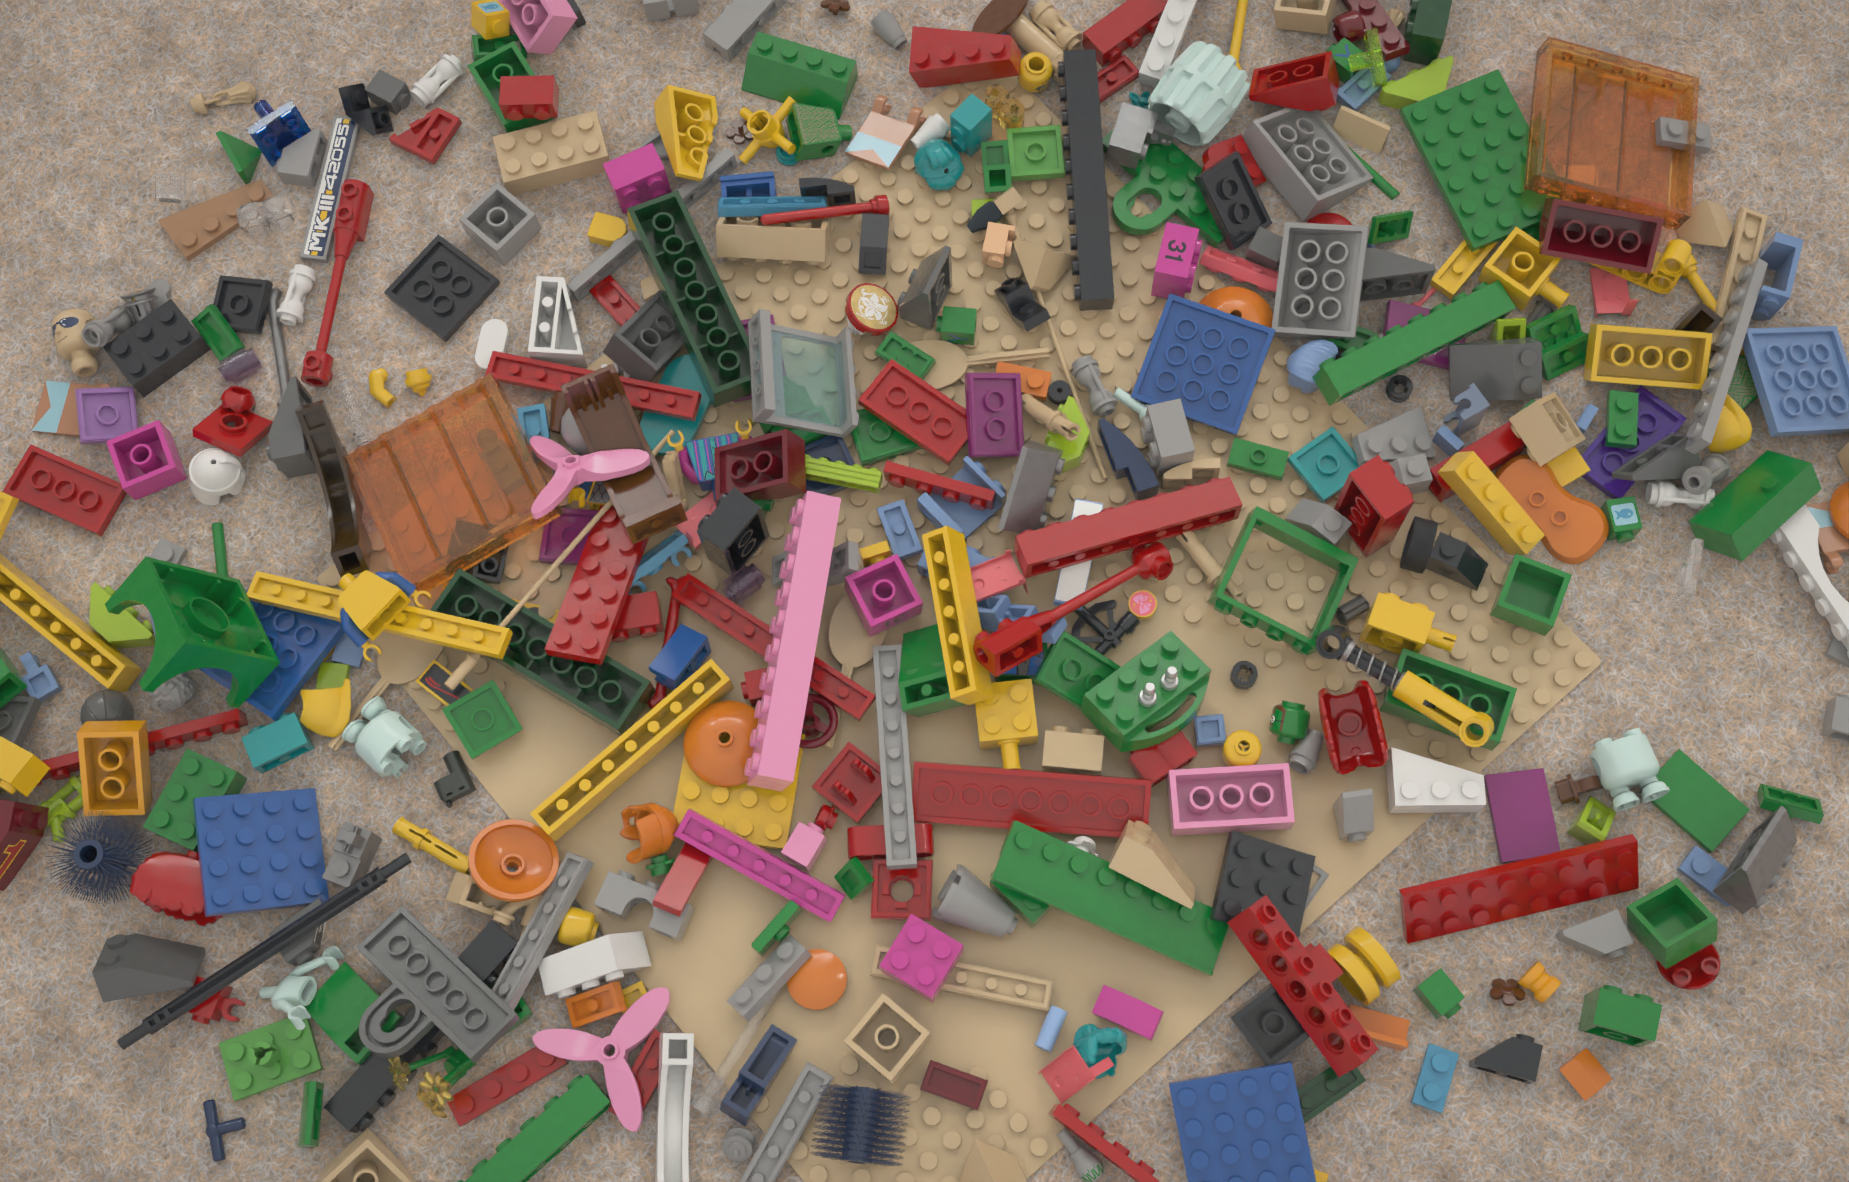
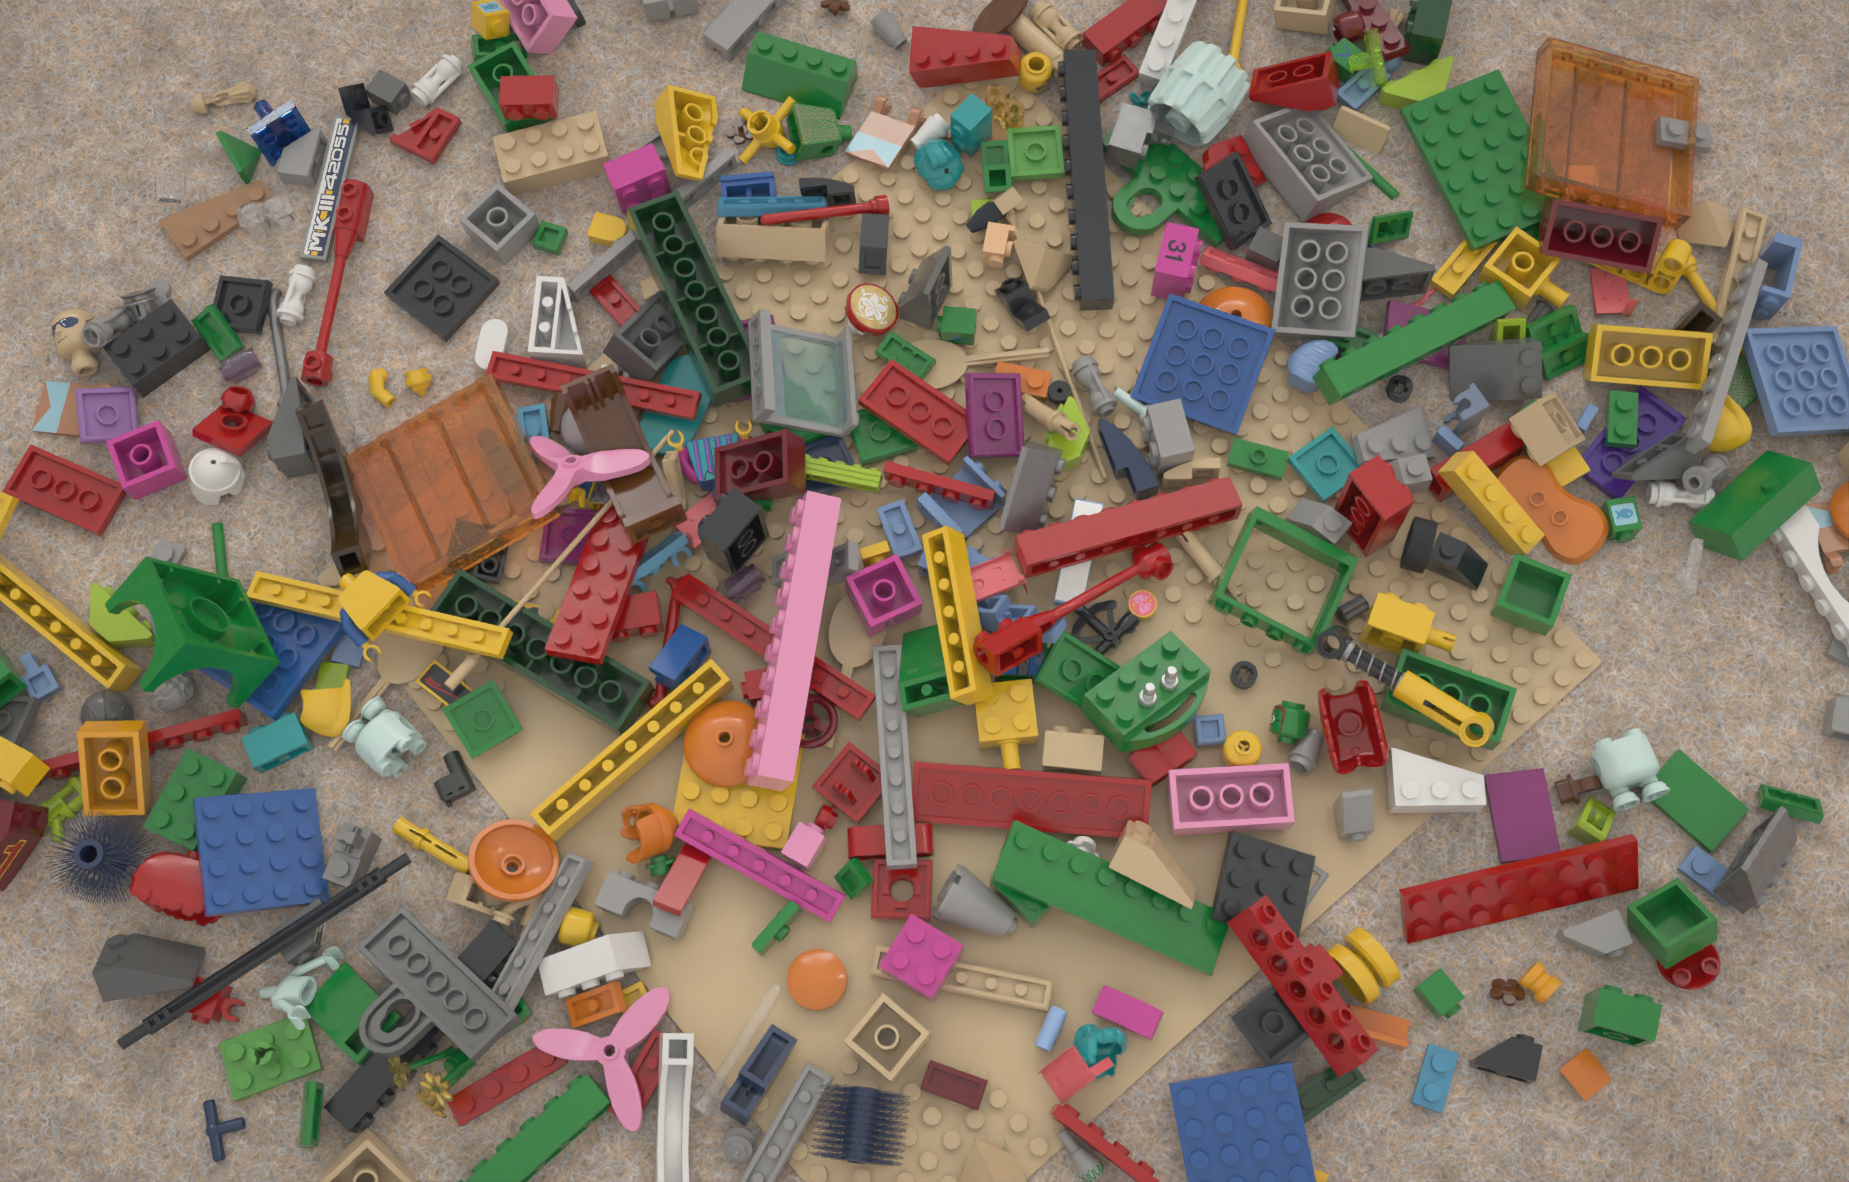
light grey plate [727,934,812,1022] -> none
none -> green plate [532,220,568,256]

